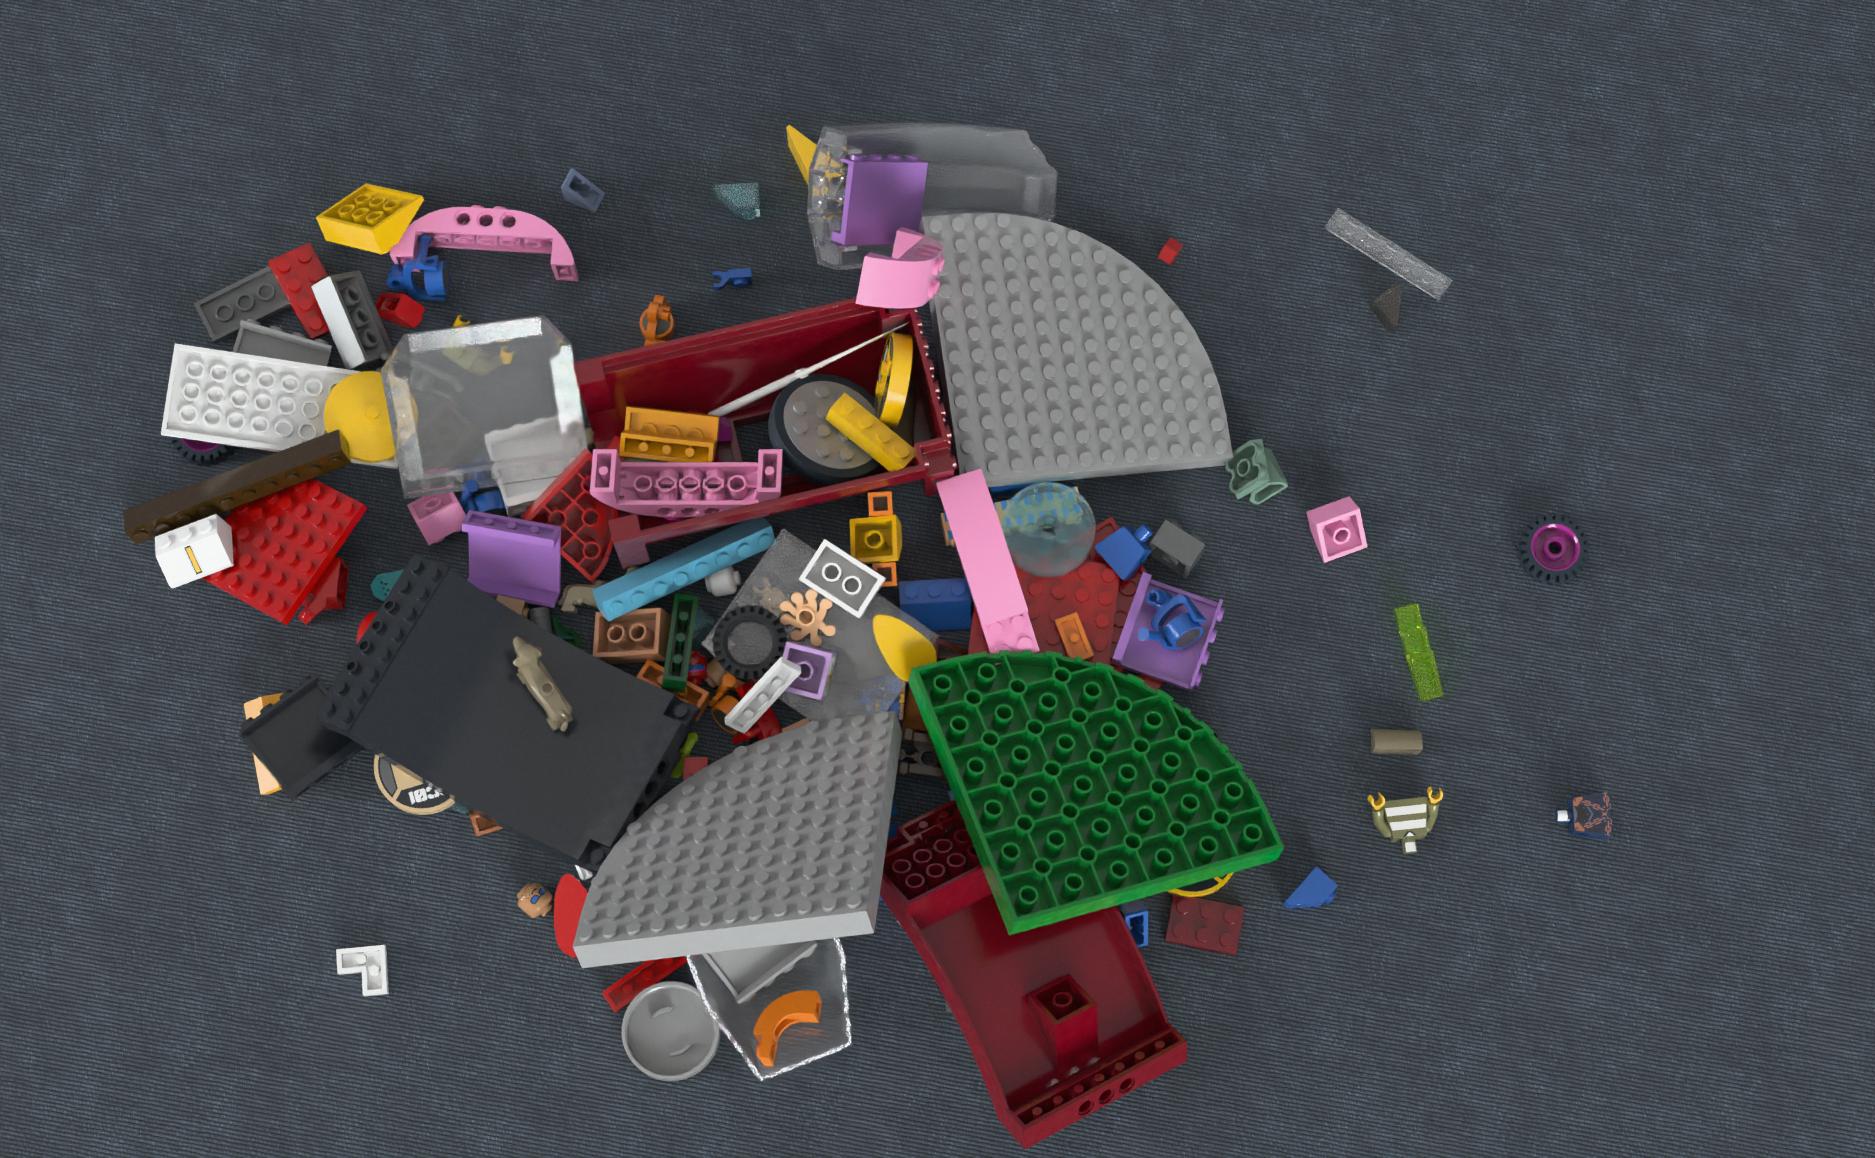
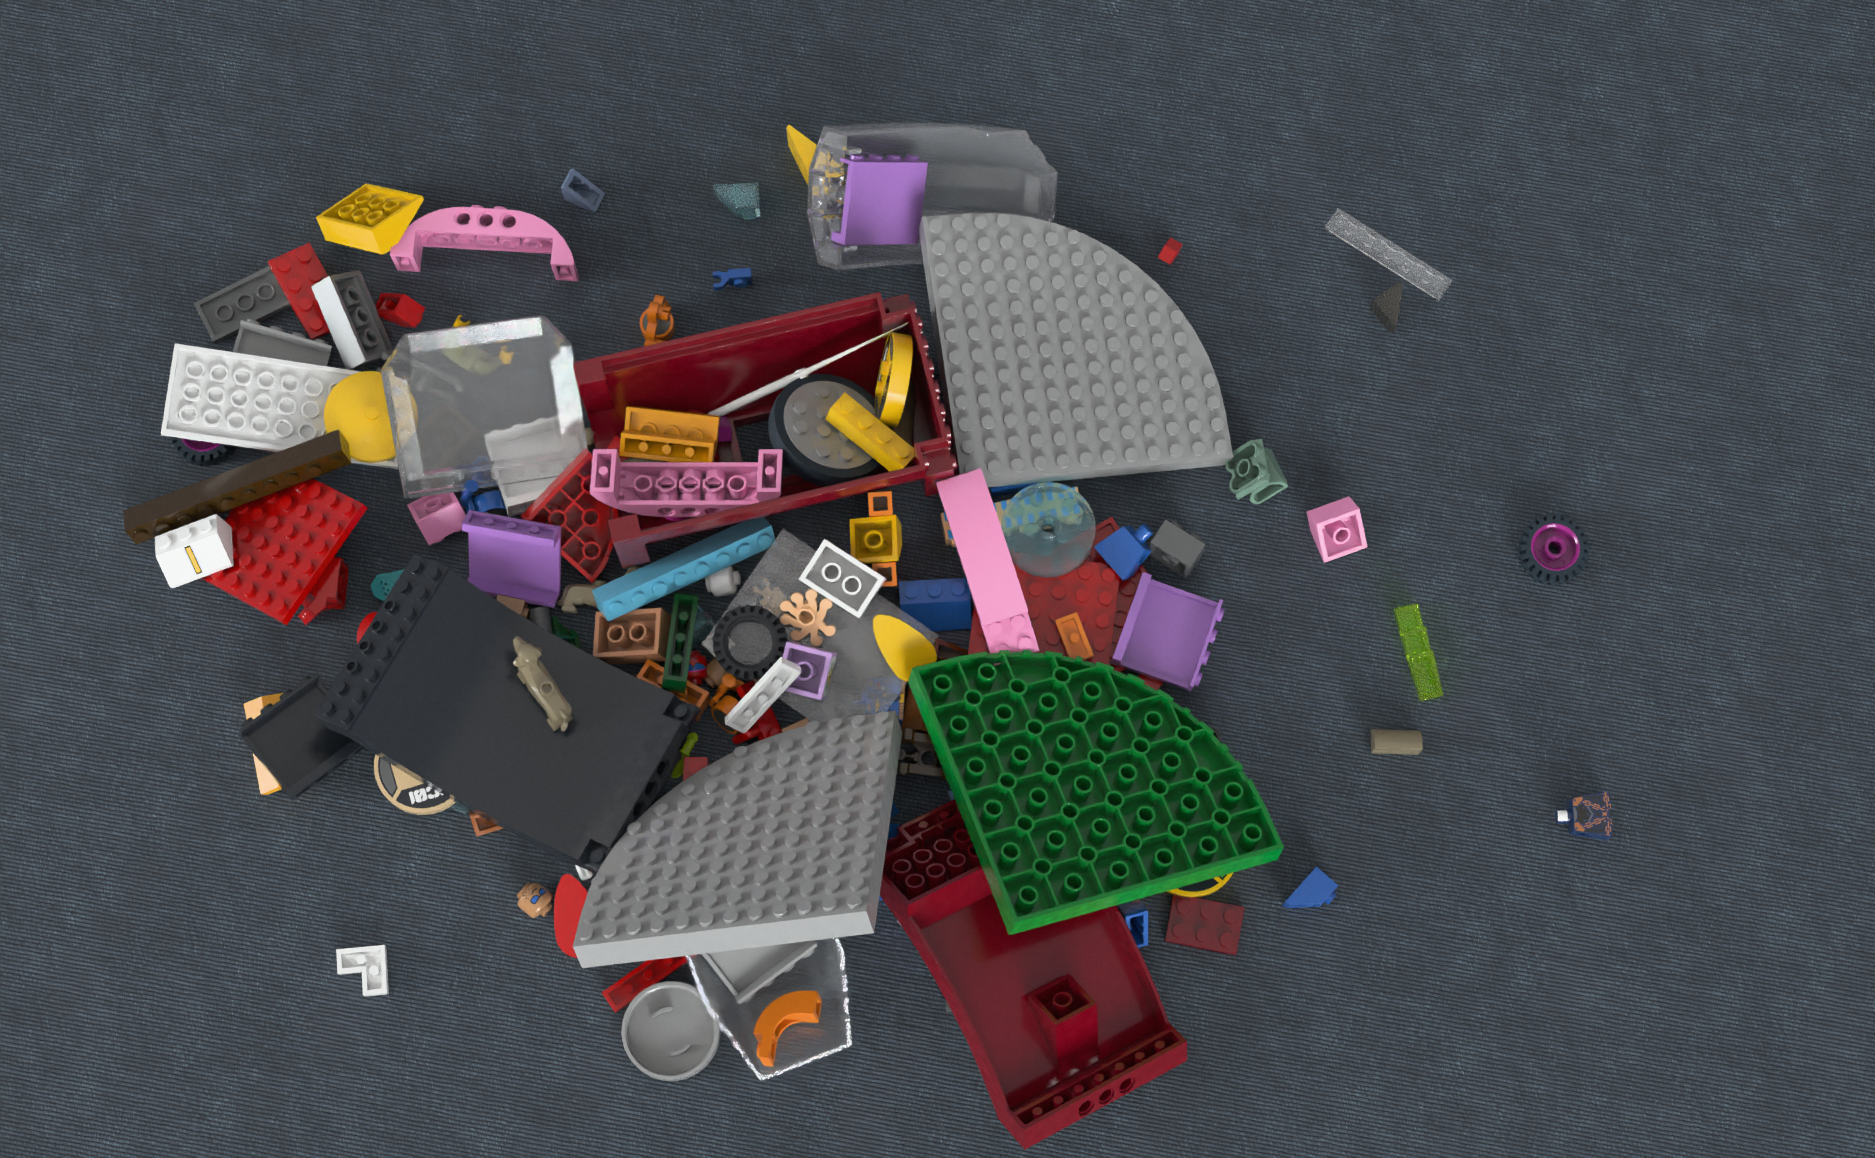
blue piece [387,235,450,301] -> none
bright pink slope [856,227,945,308] -> none
blue piece [1138,589,1207,651] -> none
olive torso [1368,787,1443,854] -> none

